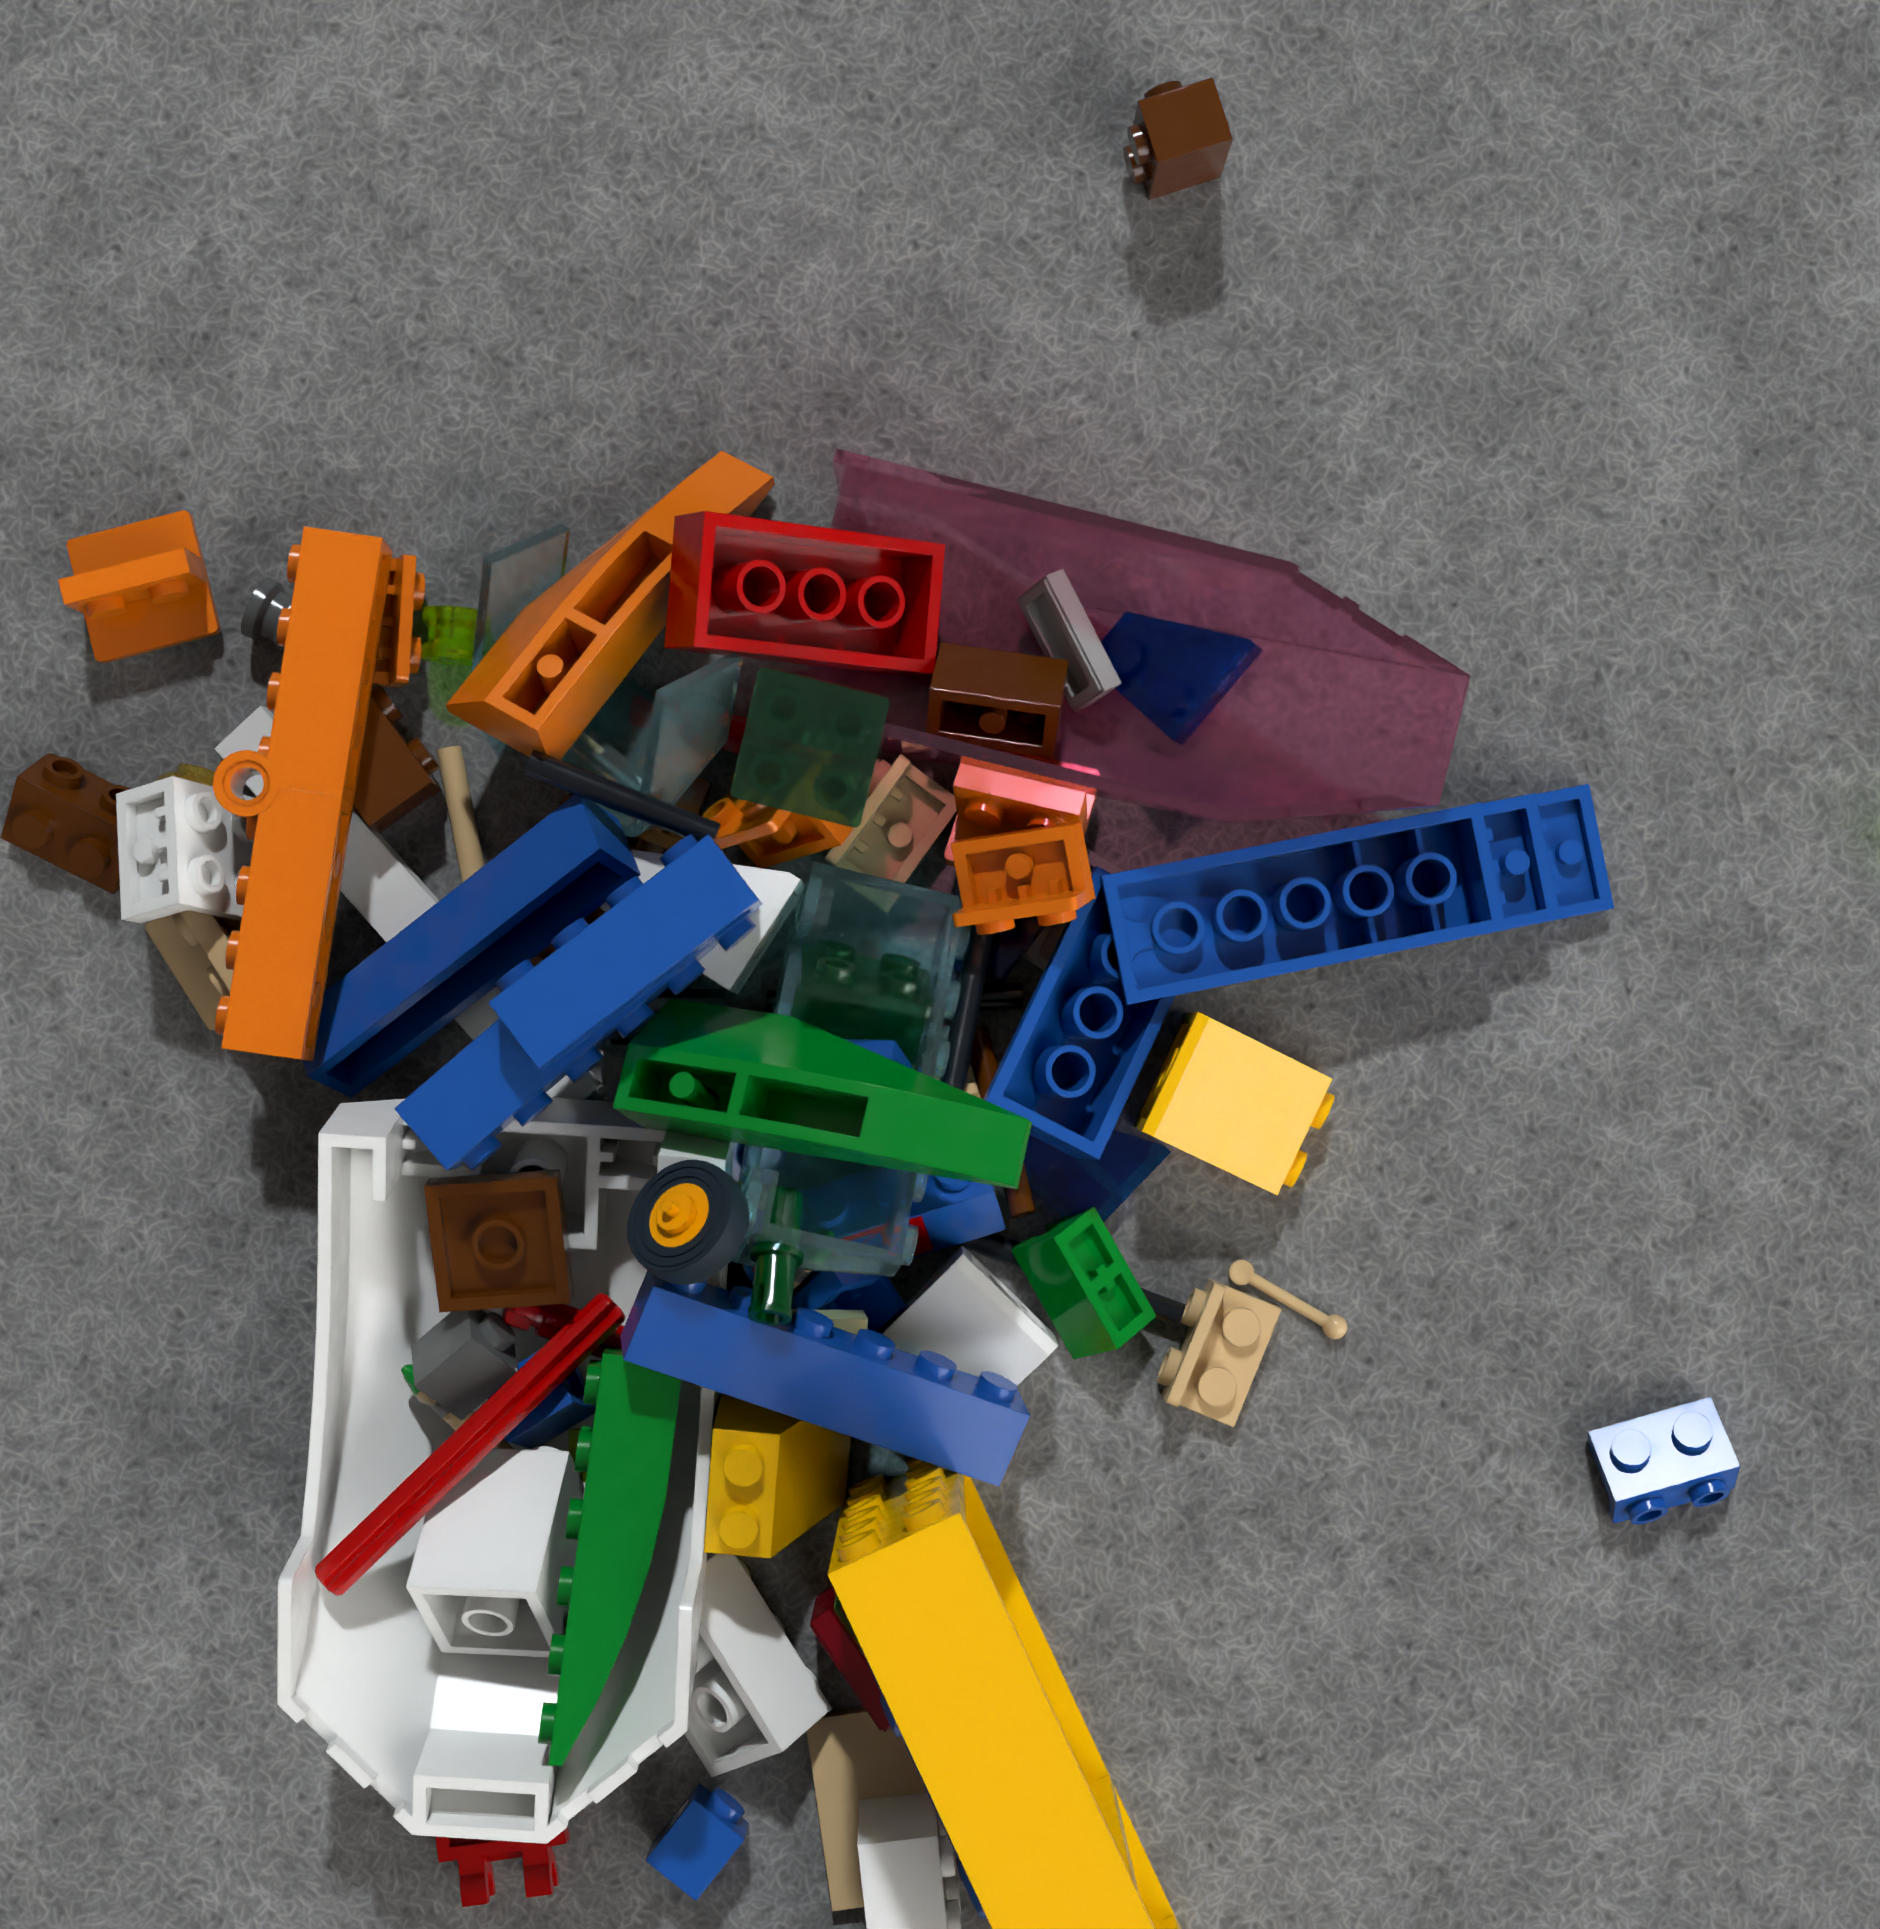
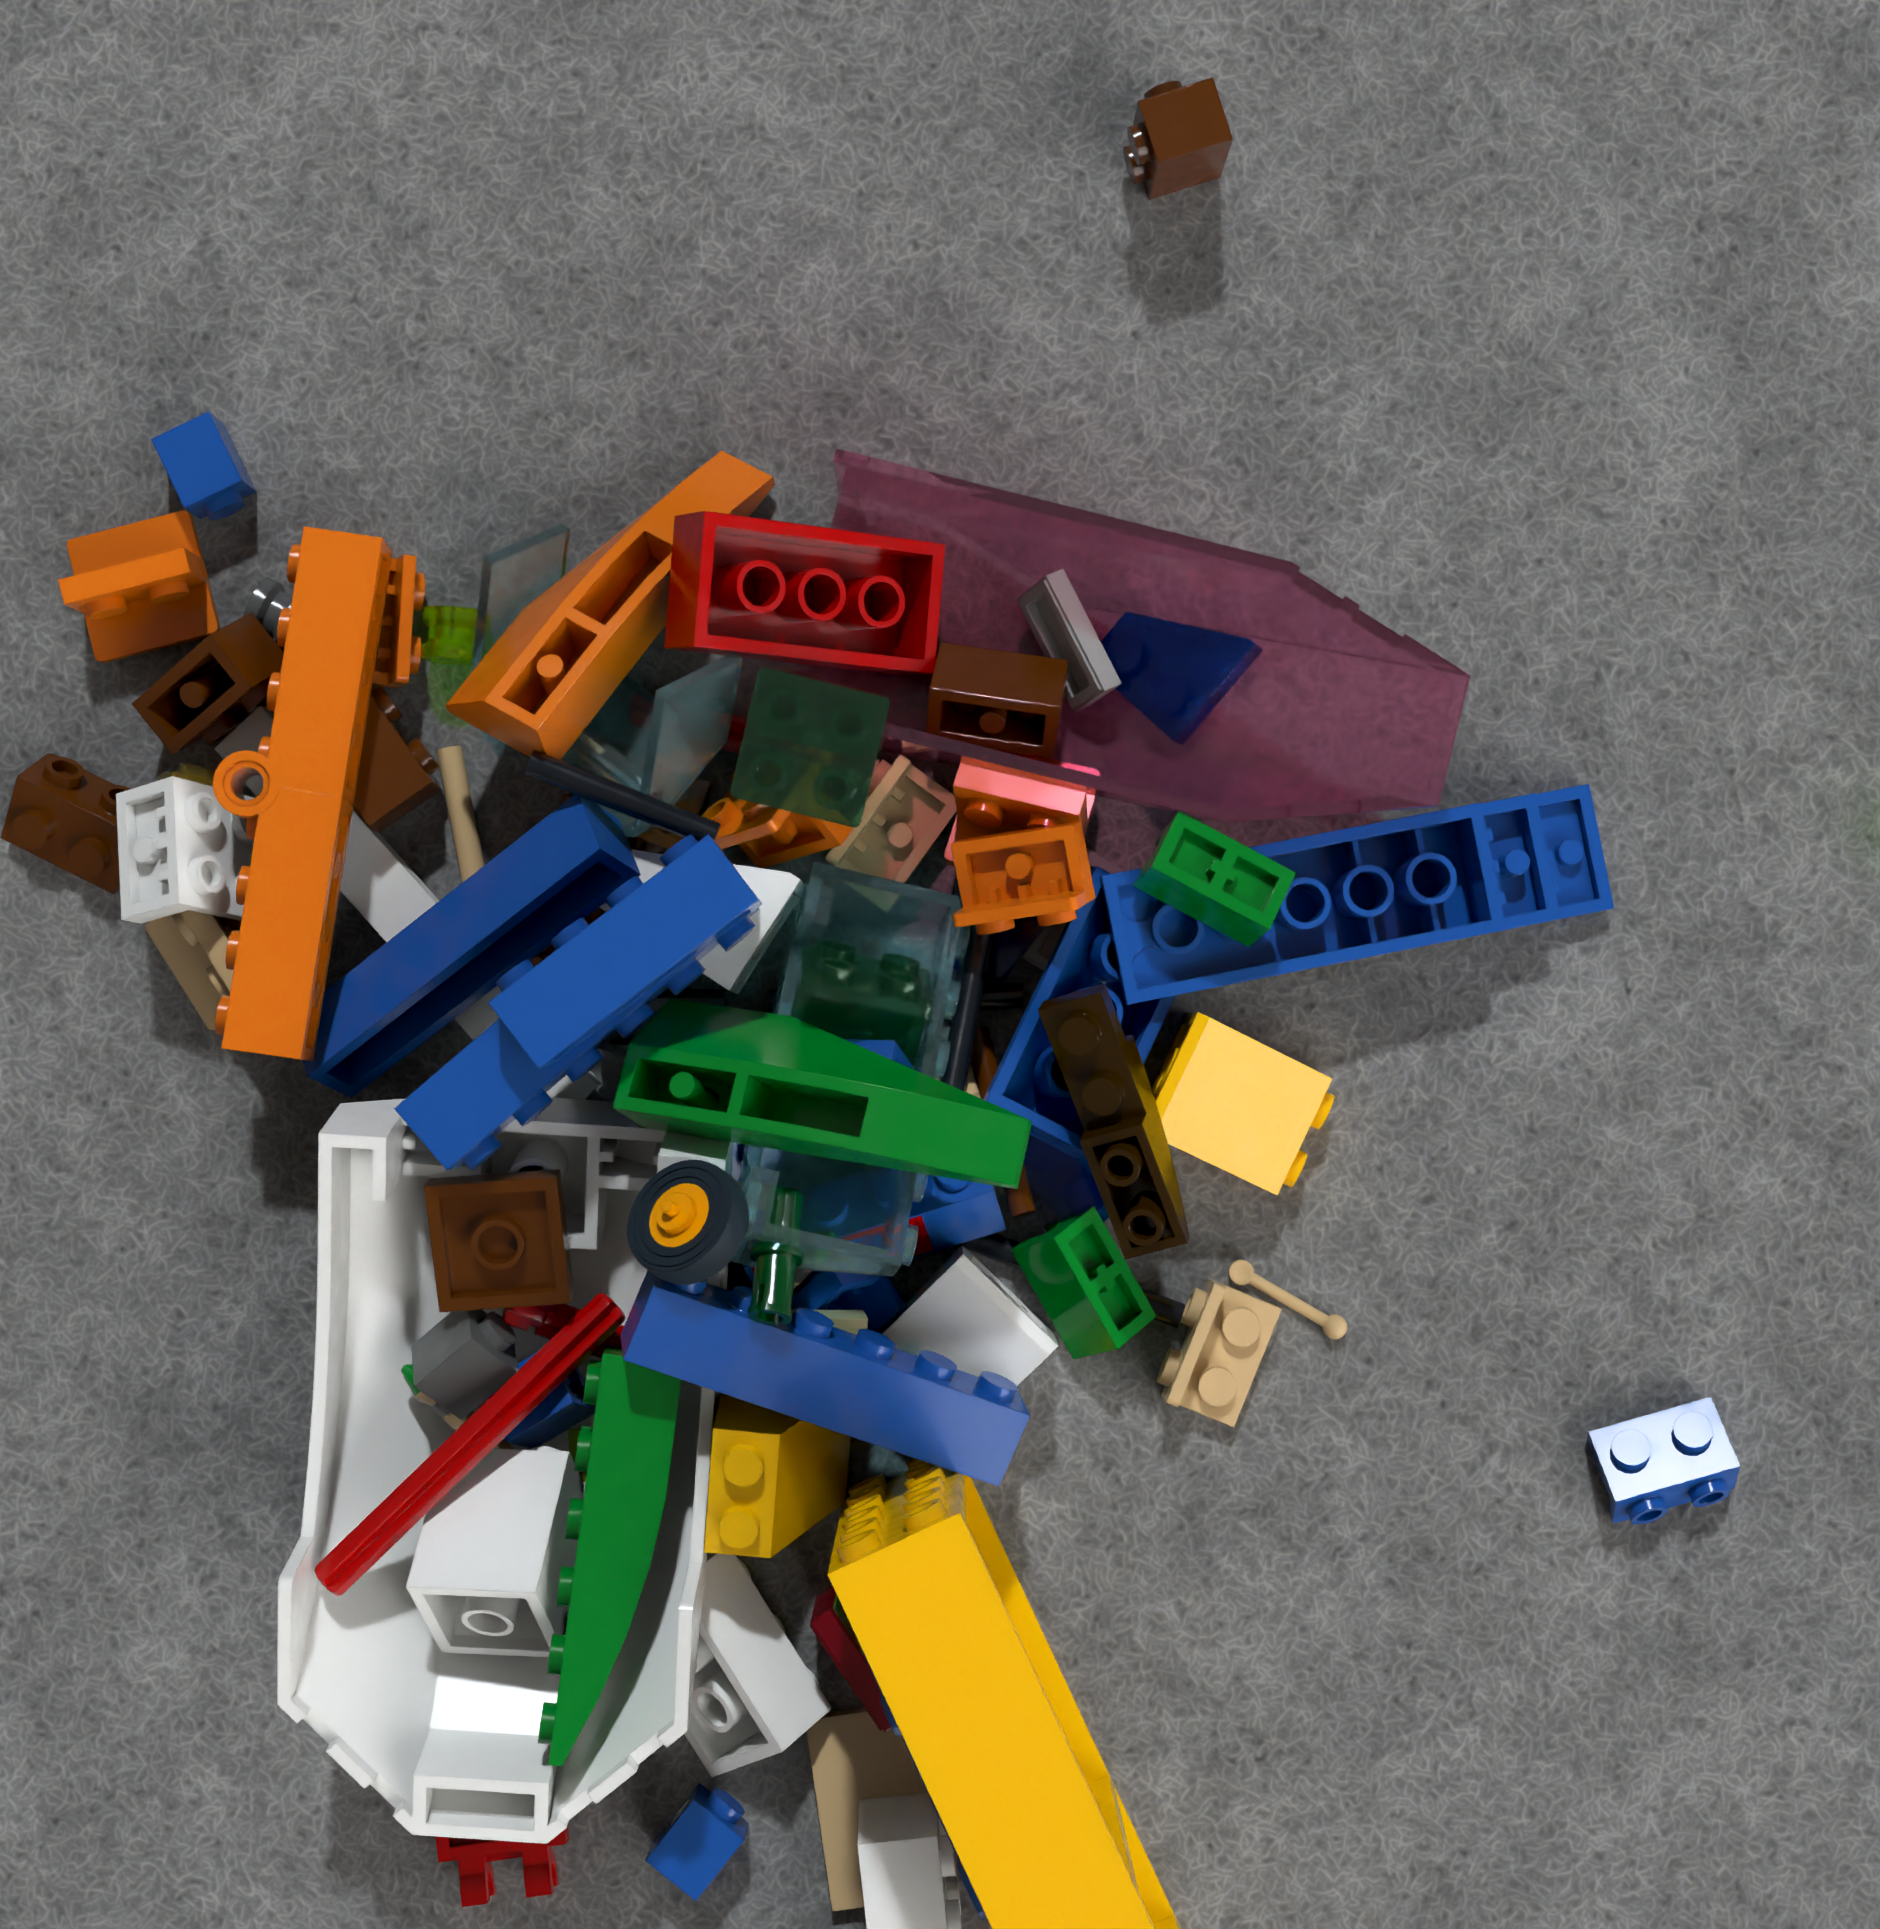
none -> reddish brown brick [132,612,284,755]
none -> blue brick [151,411,257,521]
none -> dark brown slope [1038,983,1190,1260]
none -> green hinge [1133,810,1296,947]

